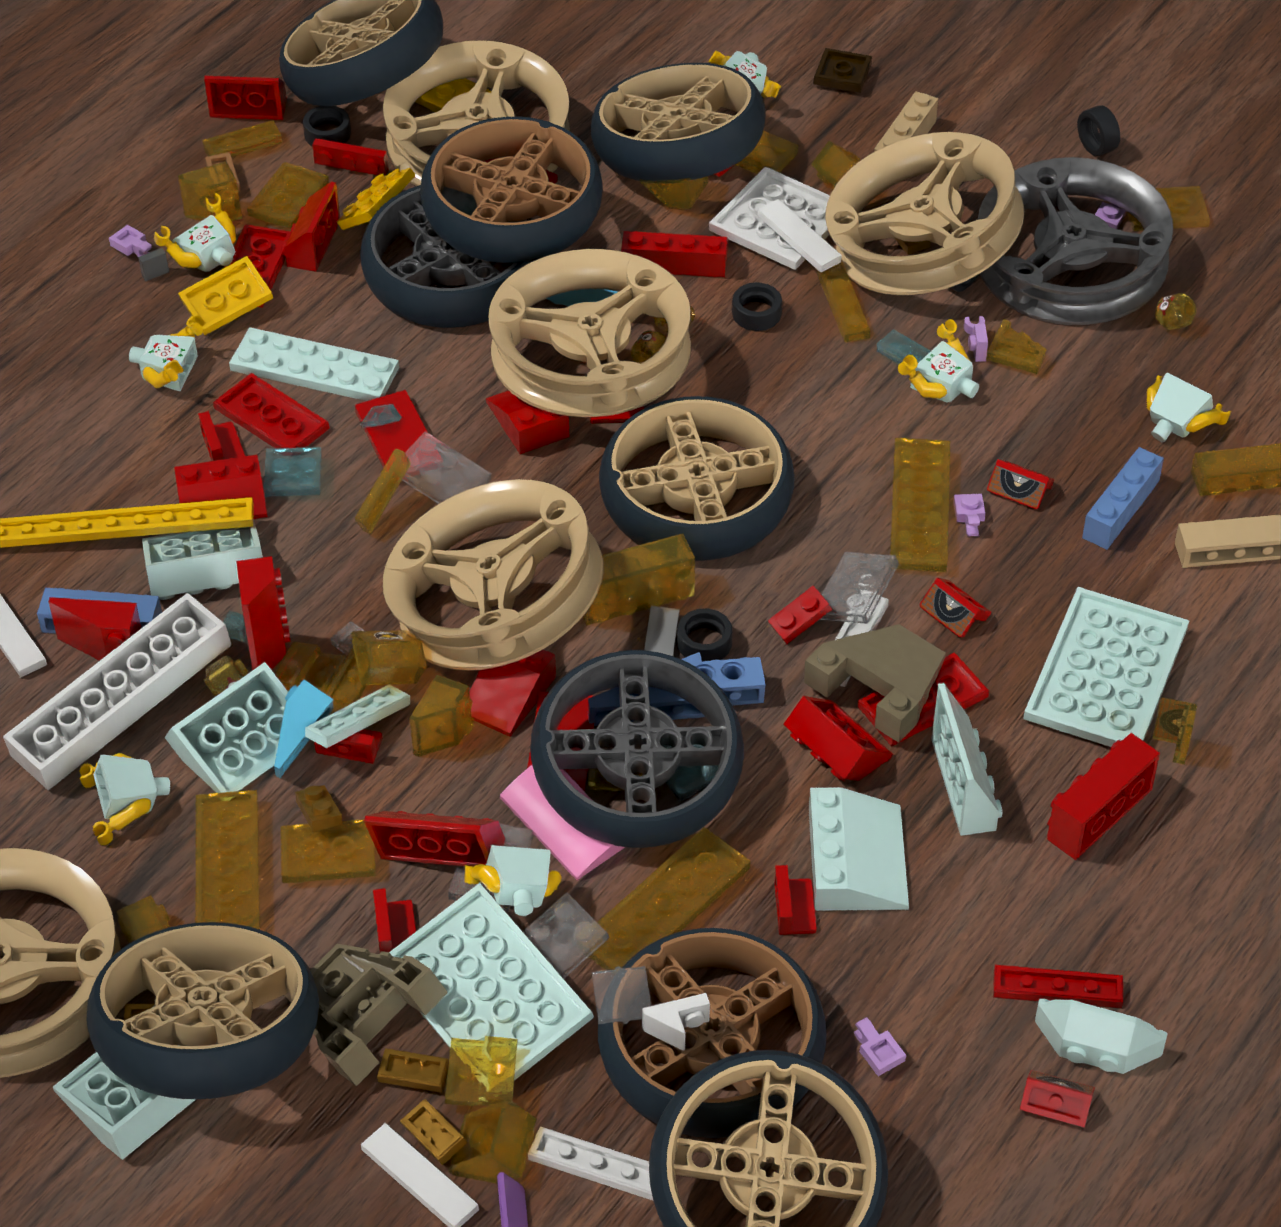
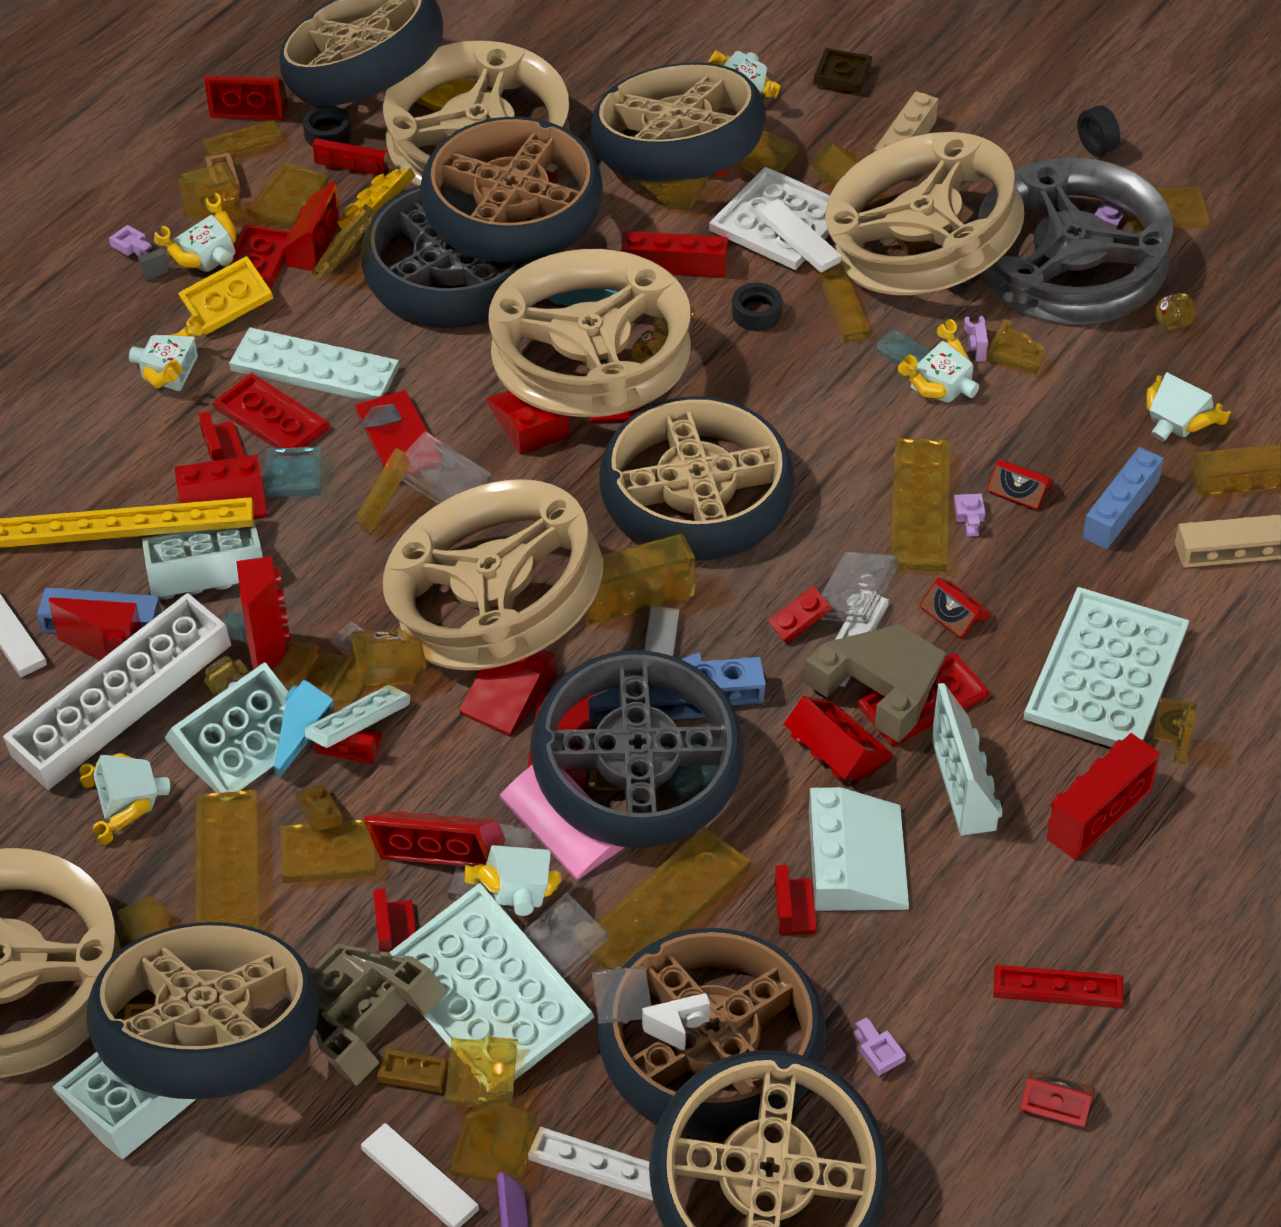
pearl gold plate [400,1099,467,1165] -> none
clear yellow slope [410,675,474,757] -> none
black tyre [677,608,733,662] -> none
light aqua wedge [1035,999,1168,1074] -> none
none -> clear yellow plate [312,204,374,280]

